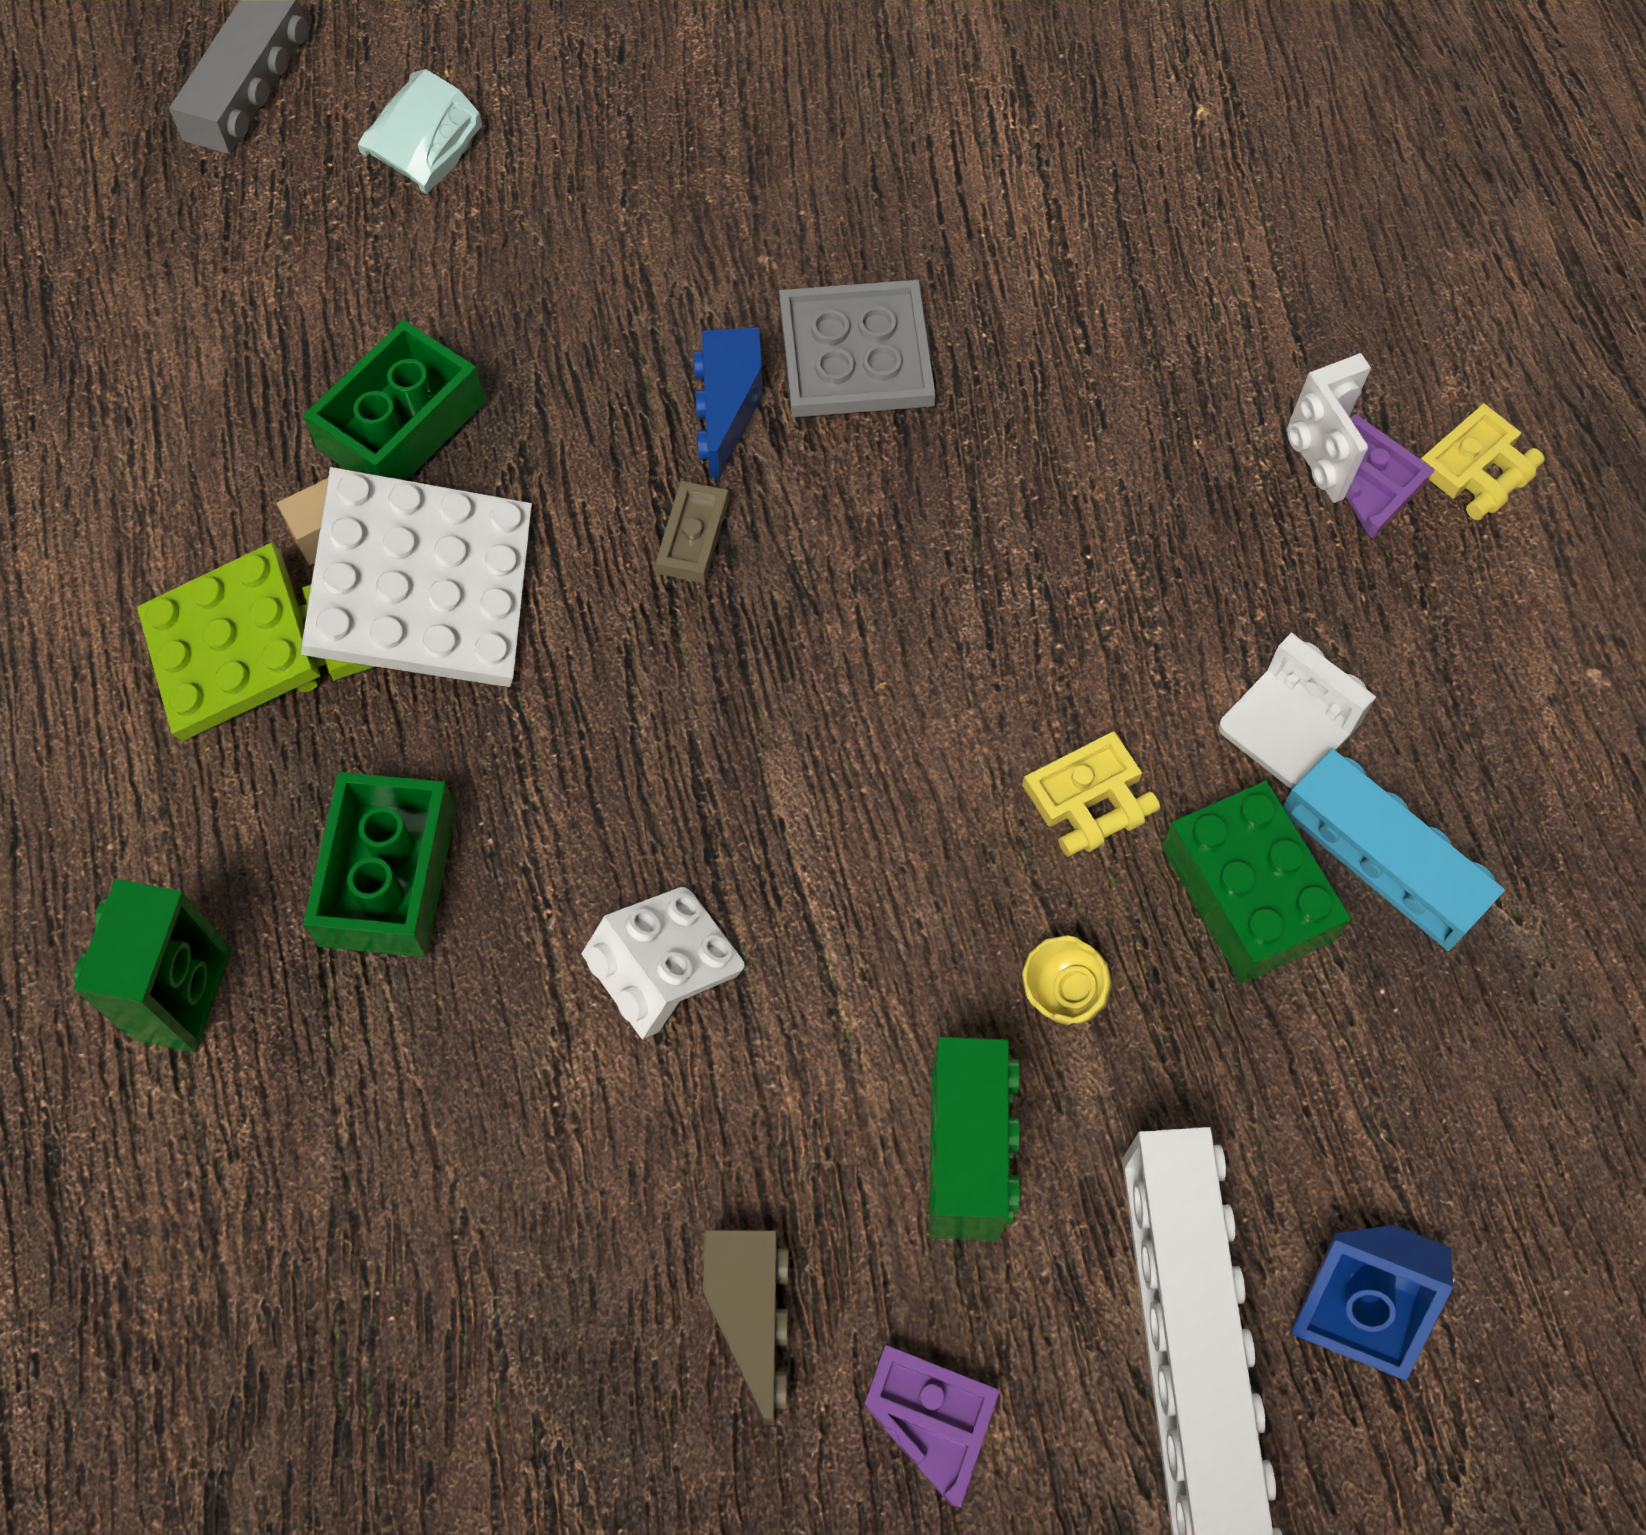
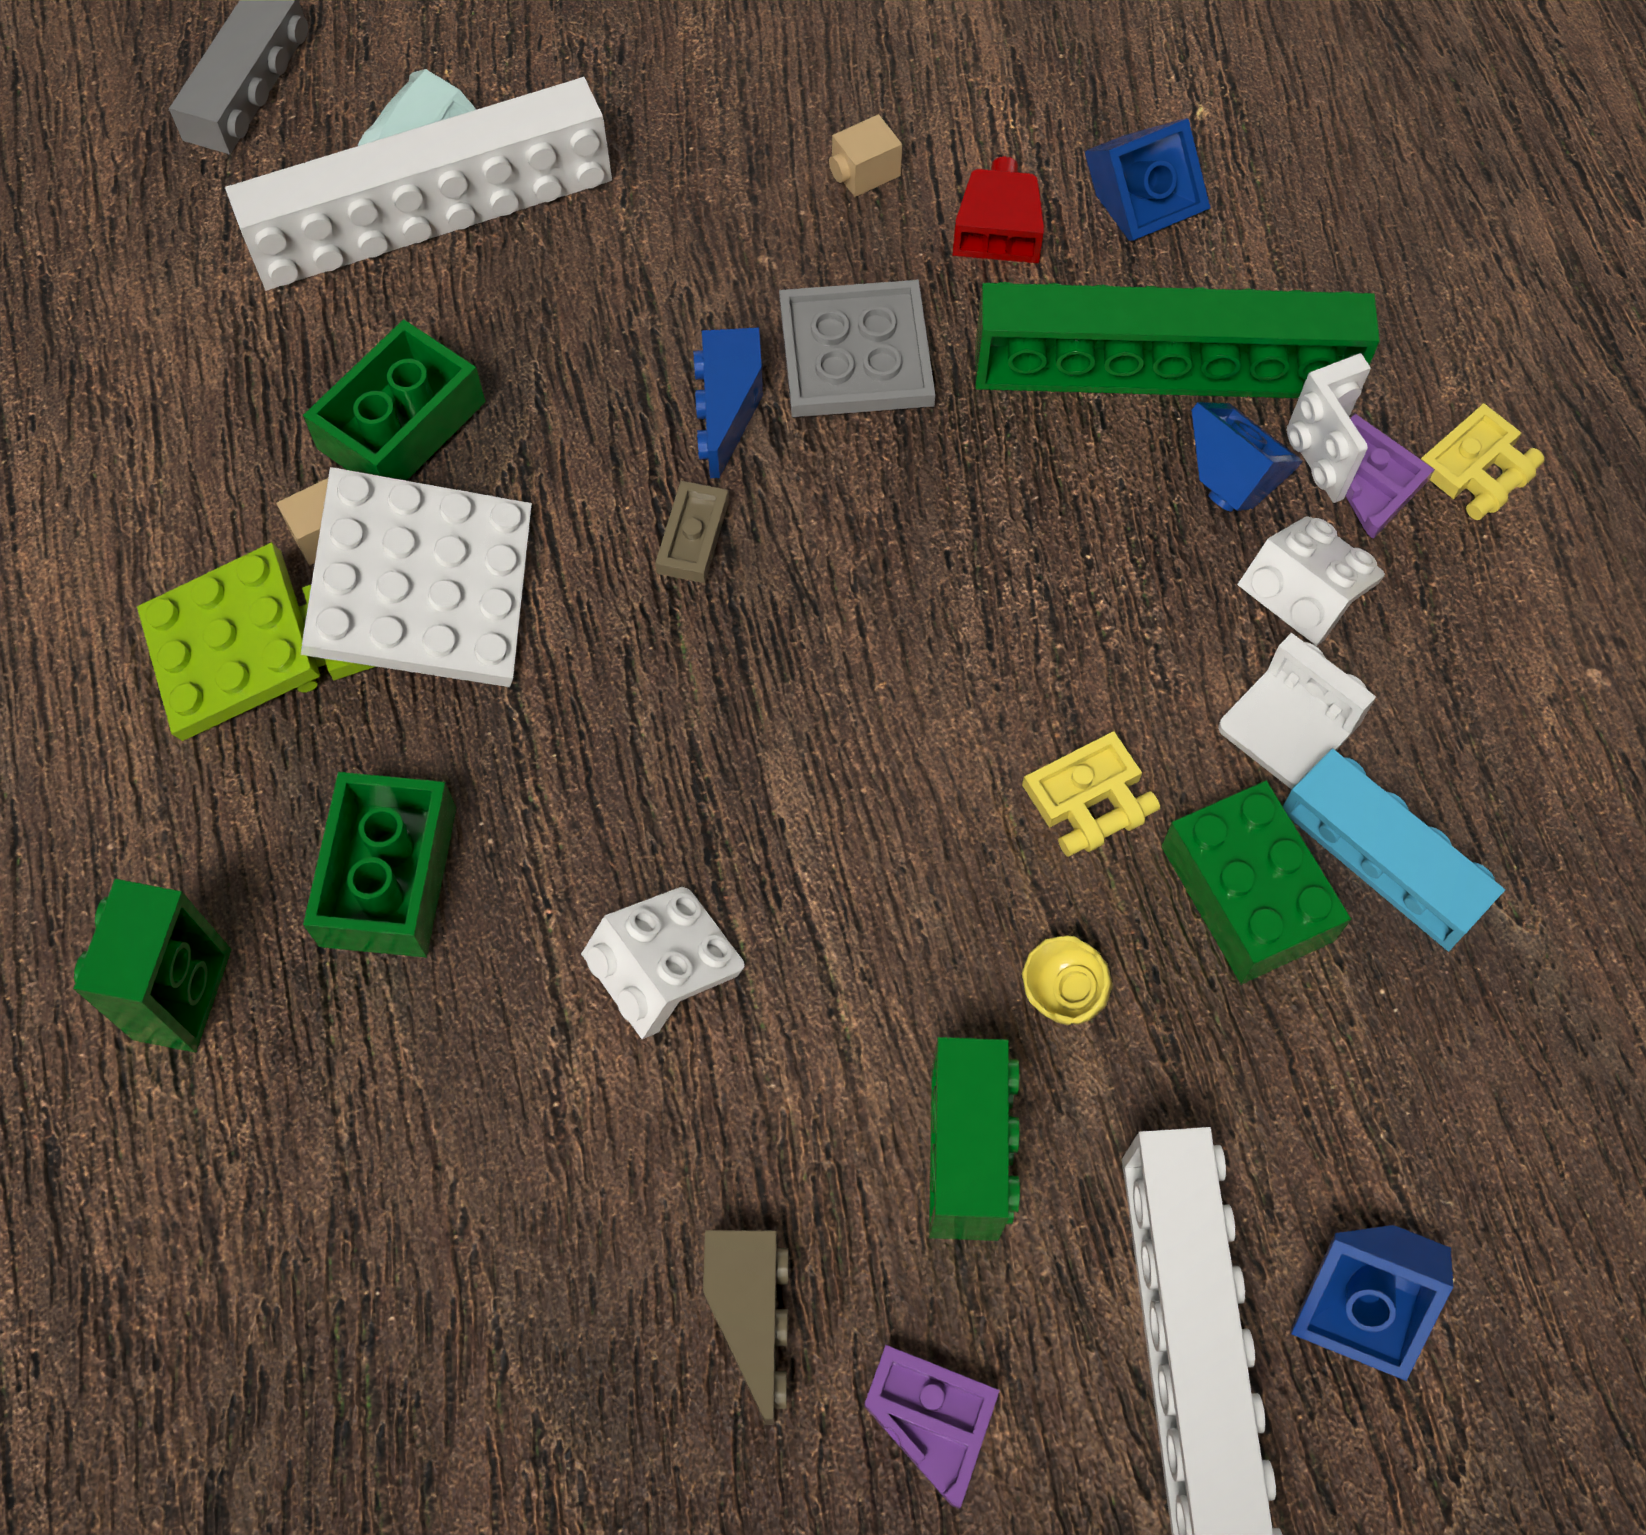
none -> white brick [225,77,612,291]
none -> tan brick [829,114,902,197]
none -> red torso [952,156,1044,264]
none -> green brick [975,282,1380,398]
none -> blue slope [1084,118,1210,241]
none -> blue slope [1192,402,1303,512]
none -> white bracket [1237,516,1385,646]

